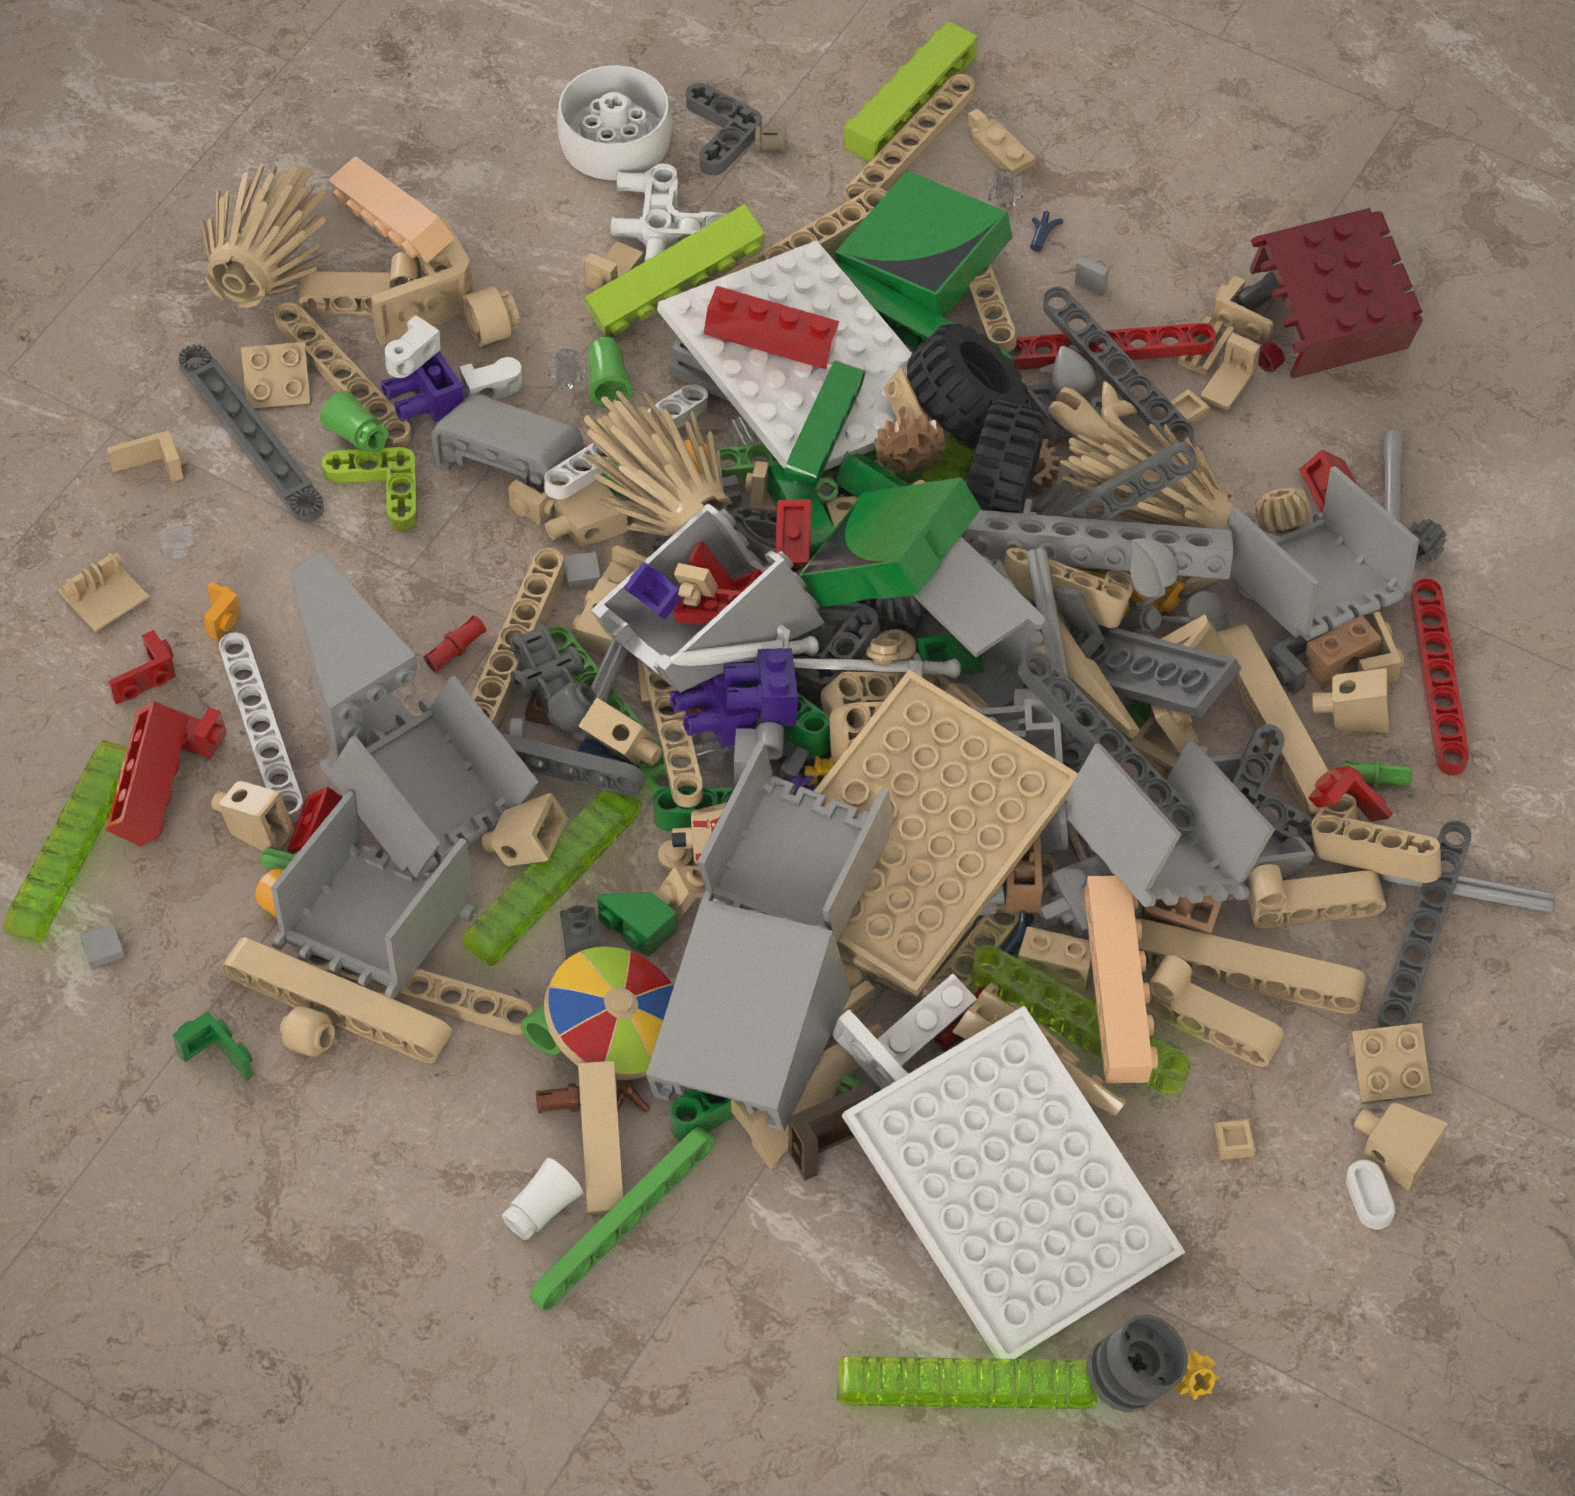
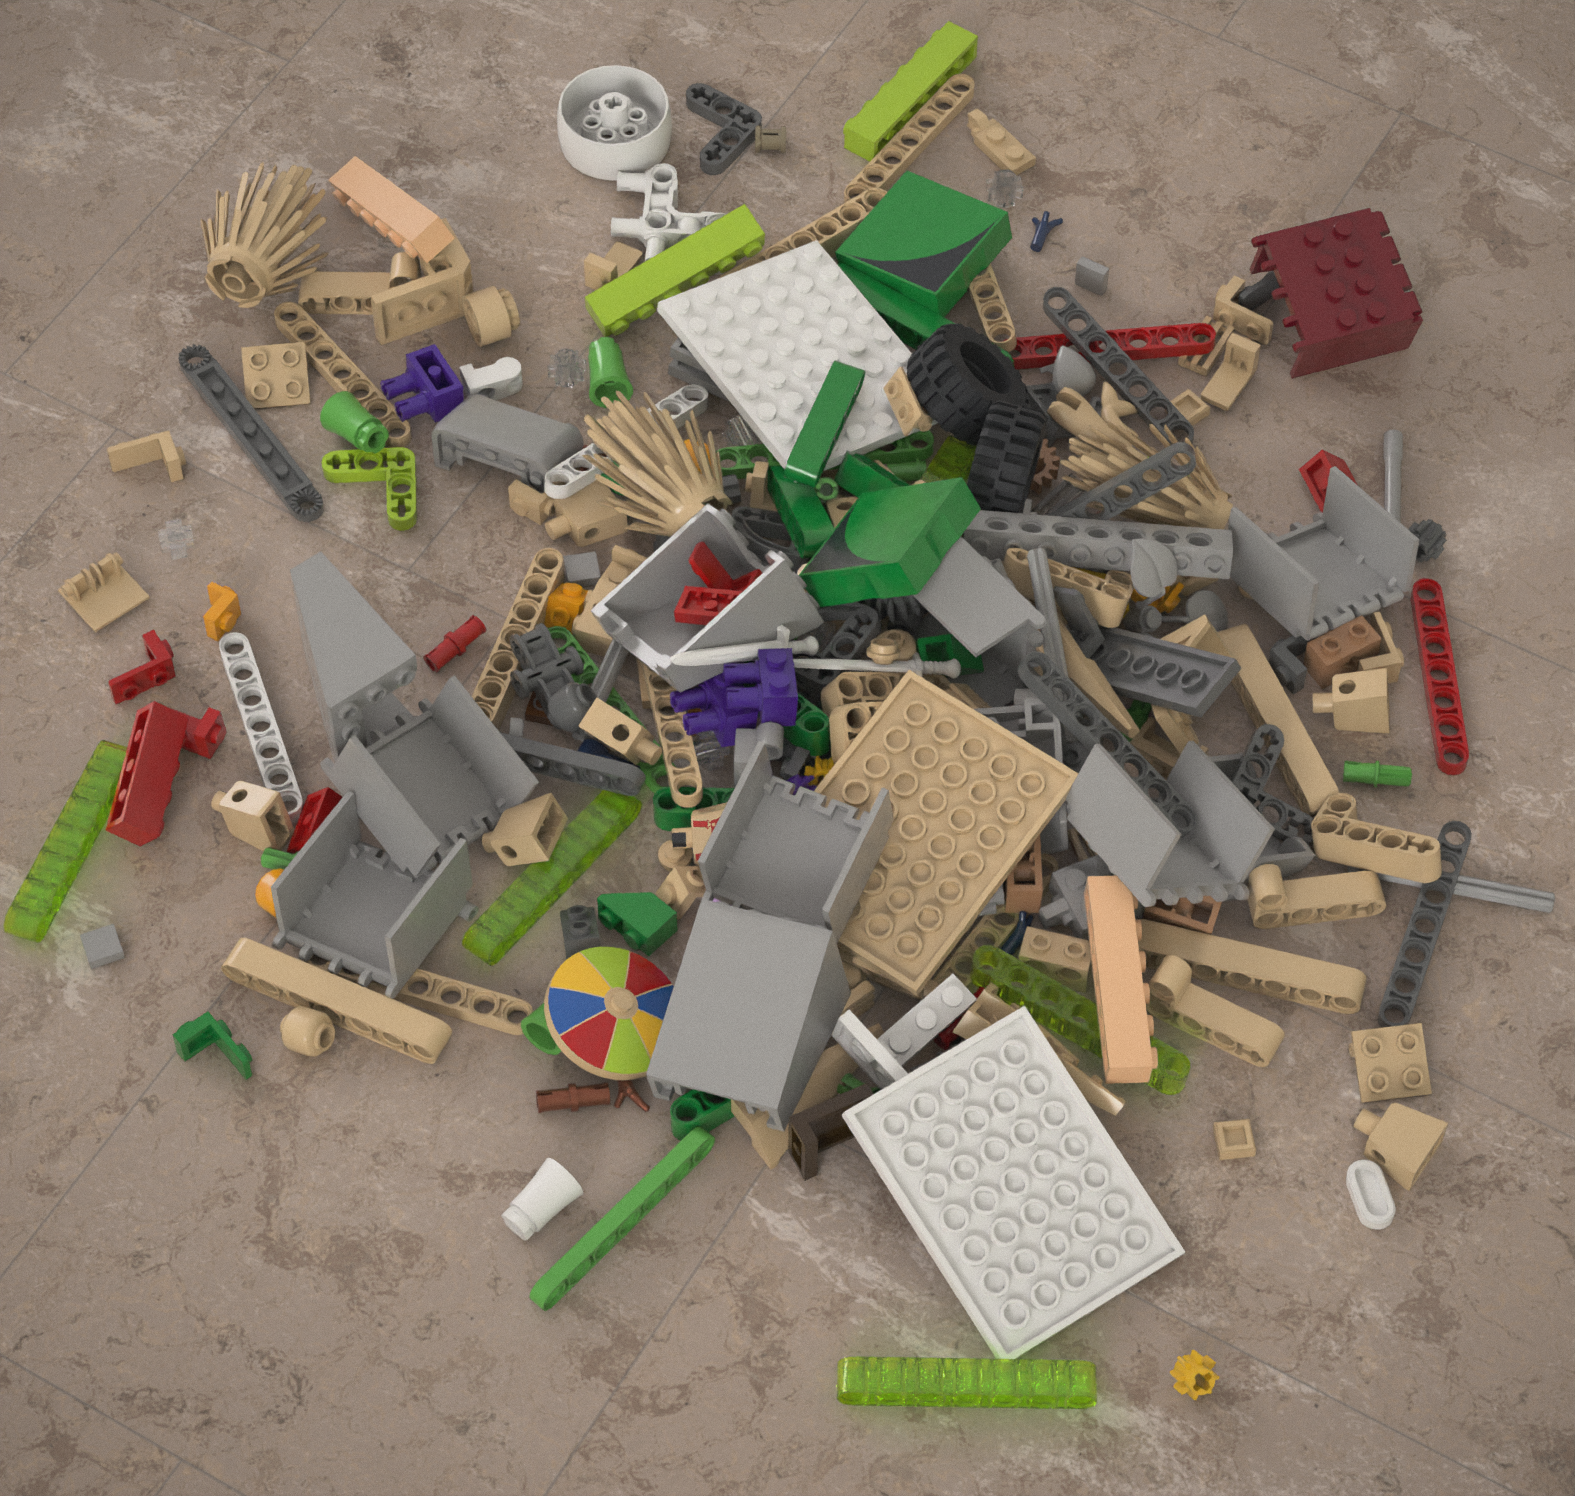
white leg [385,315,441,378] -> none
tan slope [578,1061,623,1215] -> none
dark purple bracket [624,562,682,620] -> none
tan tile [674,563,718,607] -> none
red brick [704,286,840,369] -> none
red panel [775,500,812,567] -> none
medium nougat gear [874,413,946,475] -> none
dark grey wheel [1087,1314,1188,1412] -> none
tan gear [1254,487,1311,532] -> none
dark red axle [1258,341,1285,372] -> none
red bracket [1308,766,1393,822] -> none
none -> light orange bracket [544,583,588,634]

